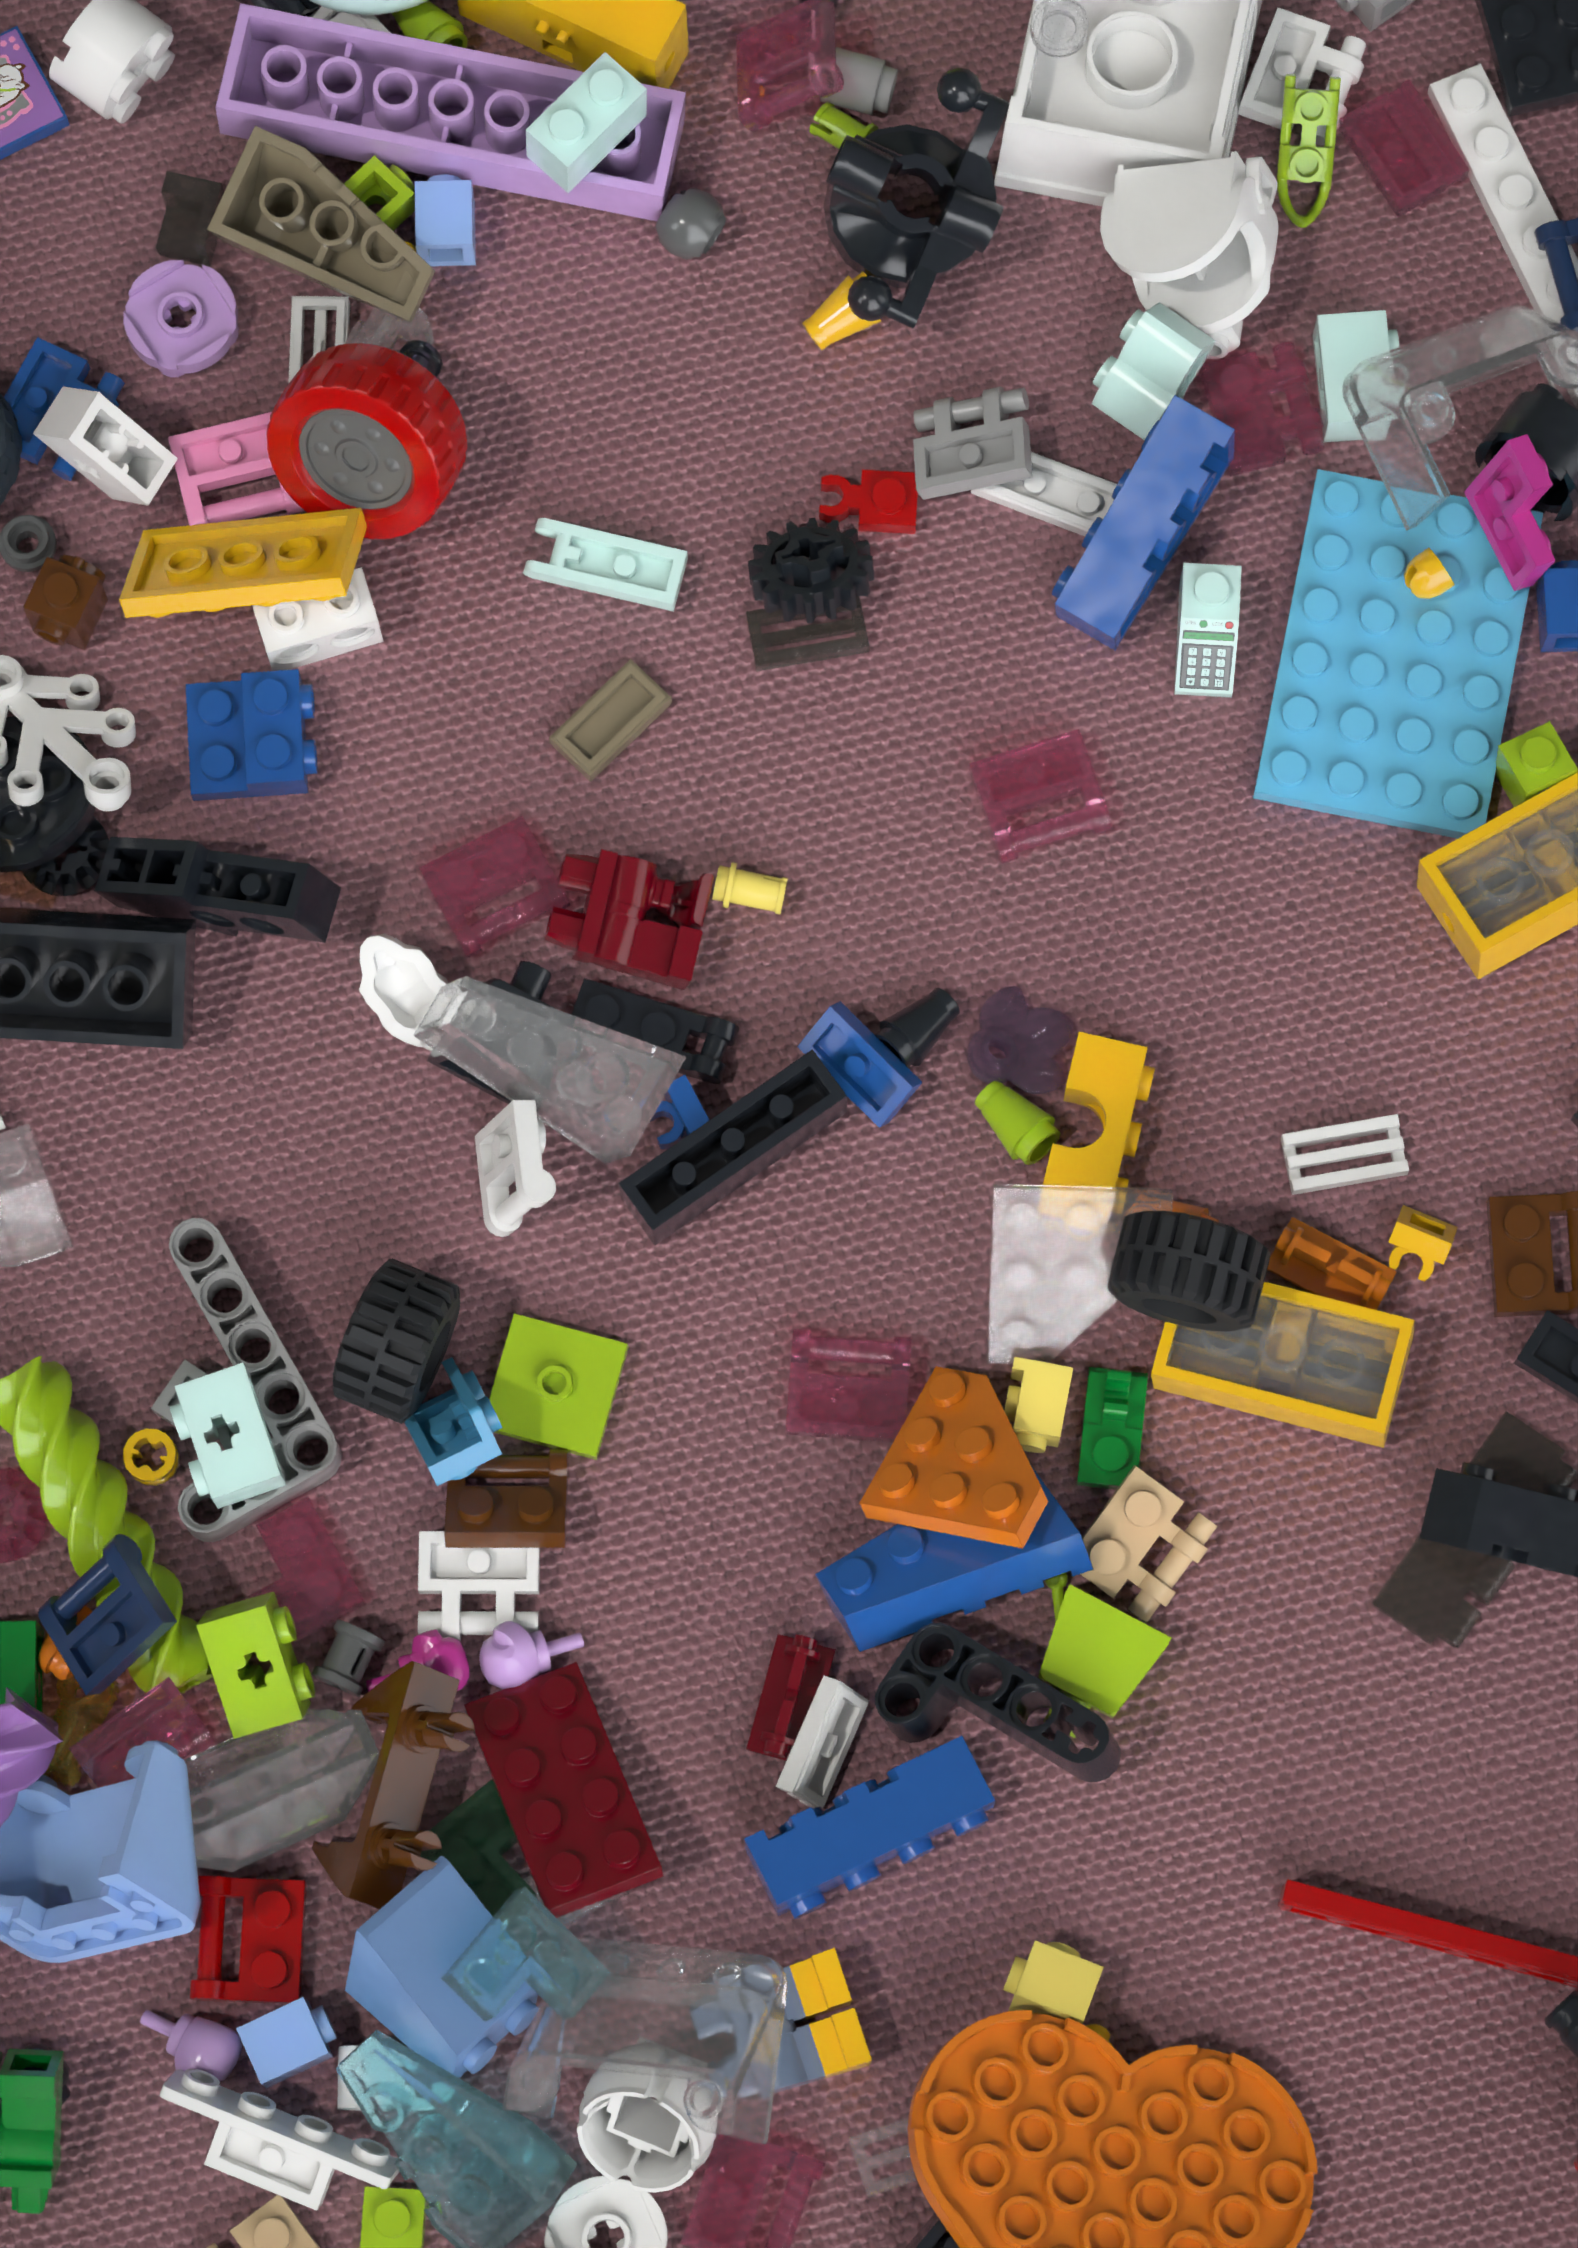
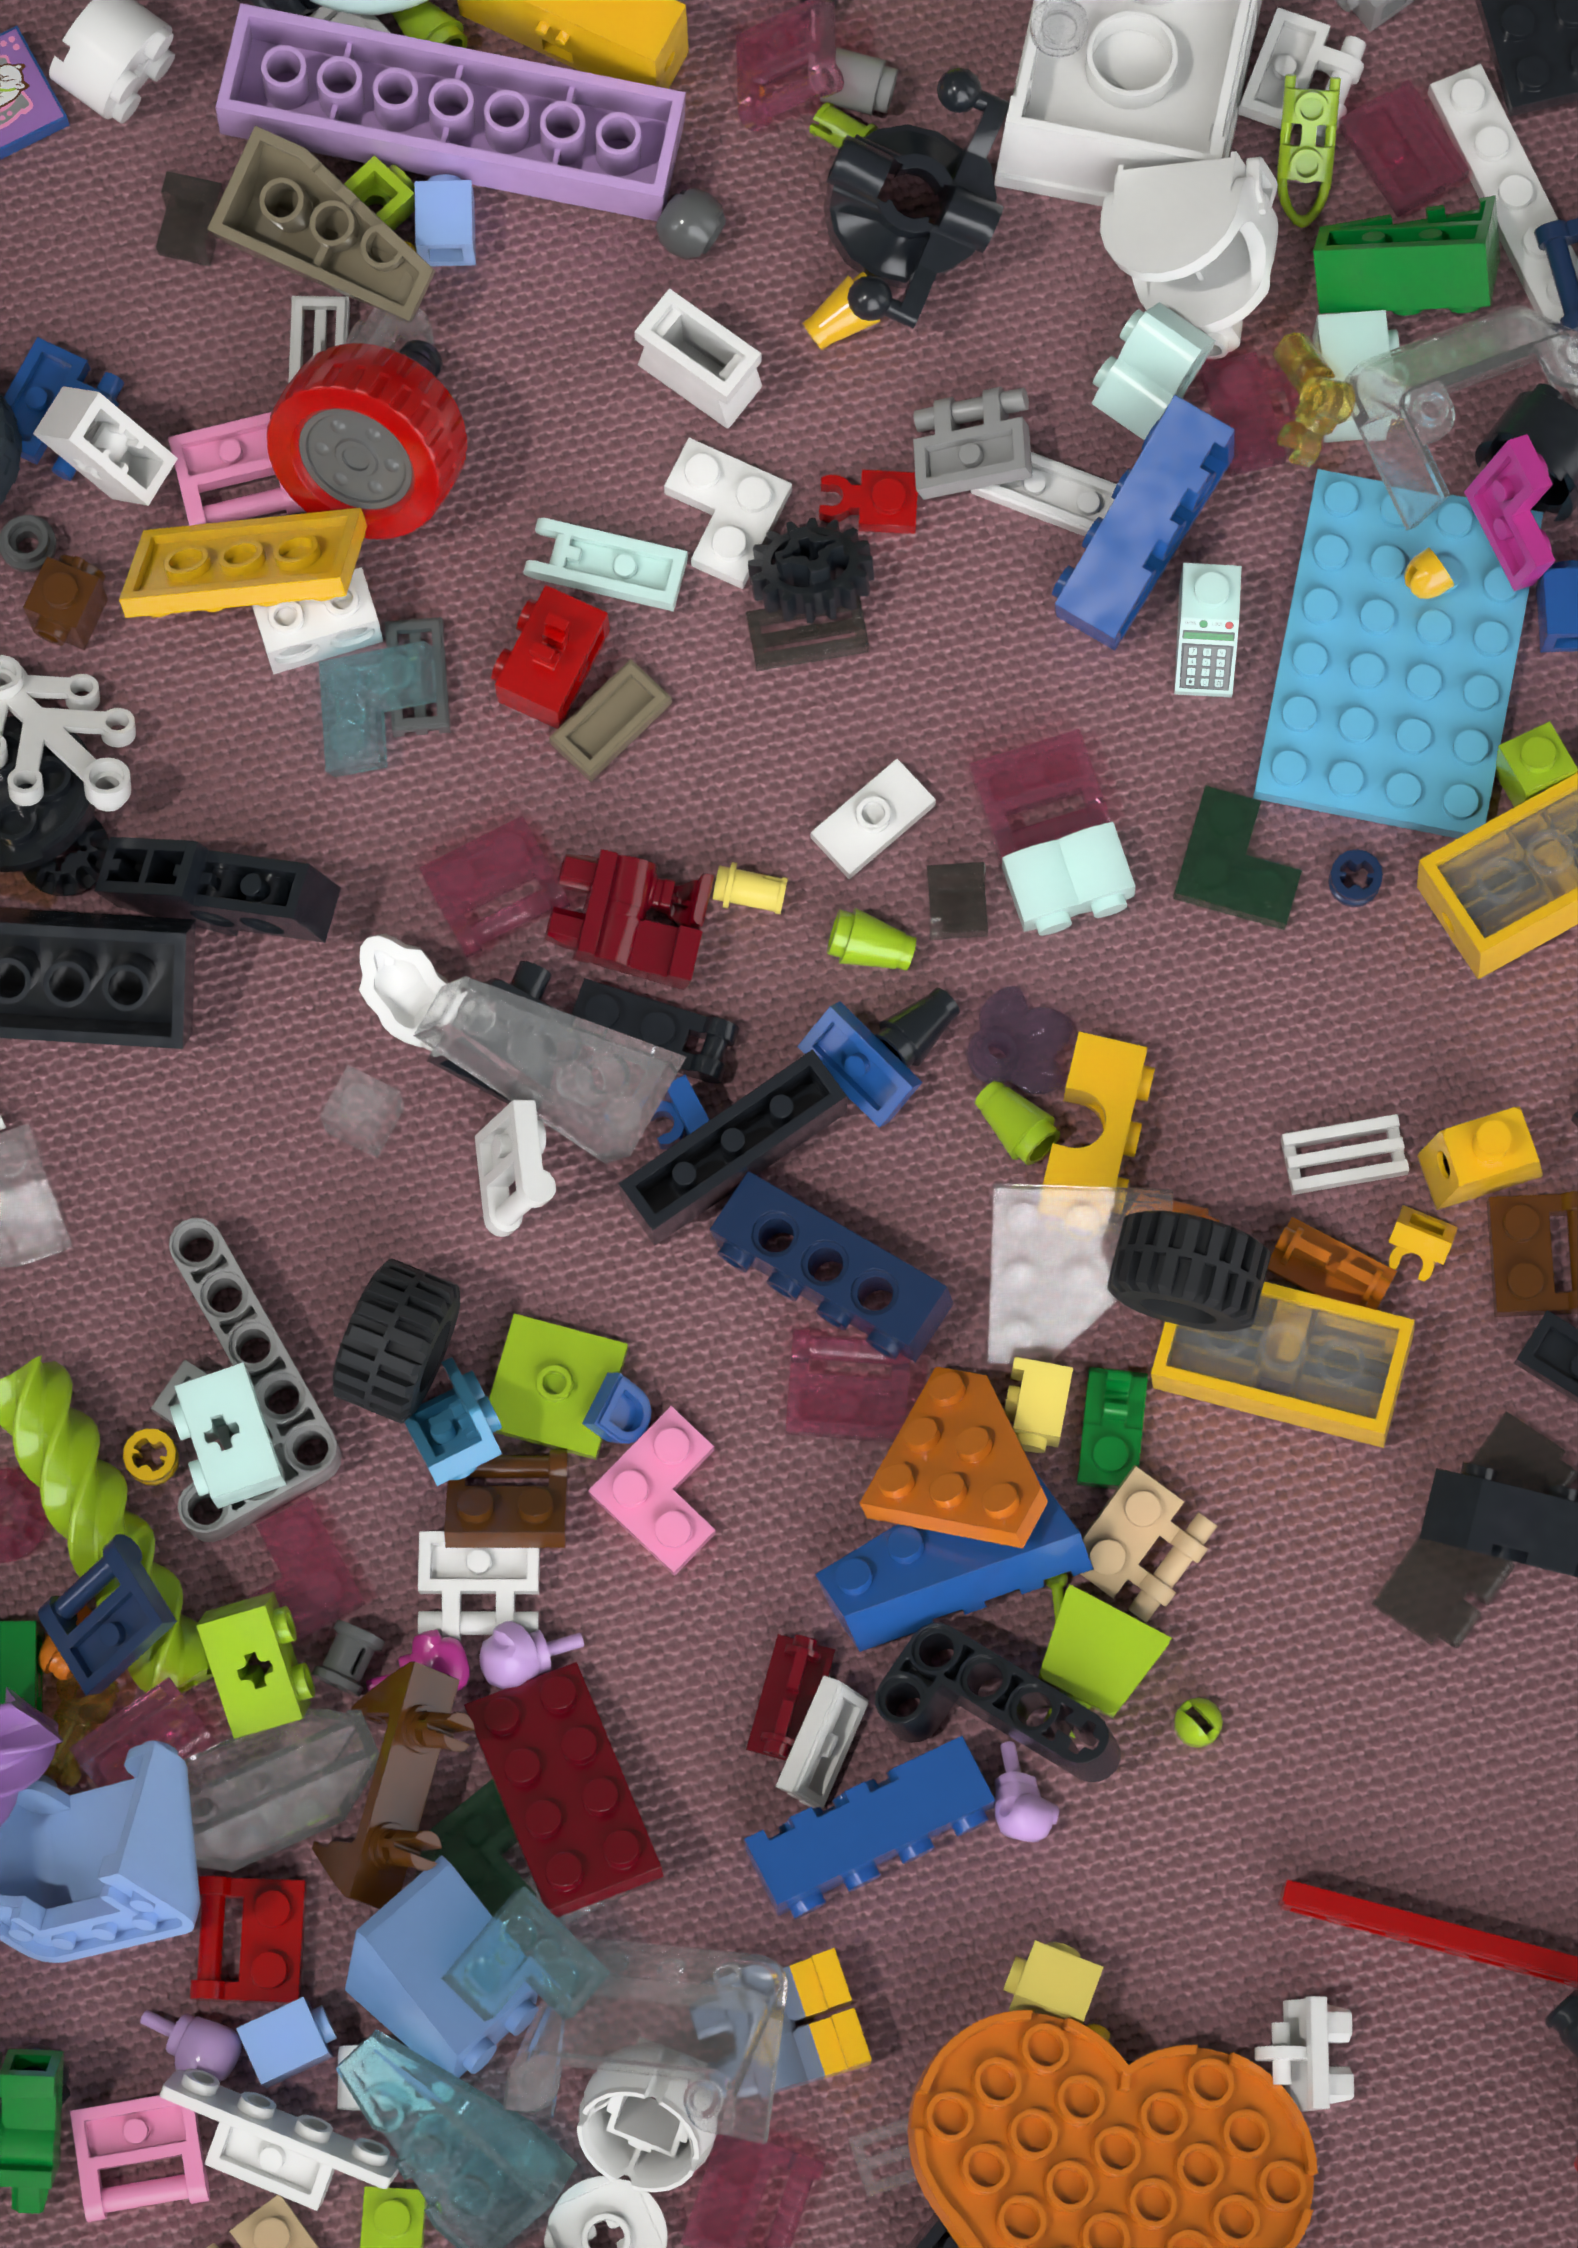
lavender plate [123,260,238,377] -> none
blue plate [186,669,318,801] -> none
light aqua brick [526,52,647,193] -> none
none -> bright pink plate [70,2095,210,2222]
none -> clear light blue plate [319,641,437,777]
none -> clear brick [320,1065,405,1158]
none -> dark grey tile [385,617,451,737]
none -> red brick [491,585,610,729]
none -> blue tile [582,1372,651,1444]
none -> bright pink plate [588,1406,716,1576]
none -> white hips [634,288,762,429]
none -> white plate [664,438,792,589]
none -> dark blue brick [710,1171,954,1363]
none -> white plate [811,759,936,879]
none -> lime cone [827,908,917,971]
none -> clear smoke panel [925,862,988,940]
none -> lavender piece [994,1741,1059,1842]
none -> light aqua brick [1002,822,1136,936]
none -> clear green plate [1173,785,1302,930]
none -> lime hinge [1174,1697,1223,1748]
none -> white hips [1255,1996,1354,2112]
none -> clear yellow bar [1272,332,1355,467]
none -> green wedge [1313,195,1500,316]
none -> dark blue bush [1328,849,1383,907]
none -> yellow torso [1417,1106,1543,1210]

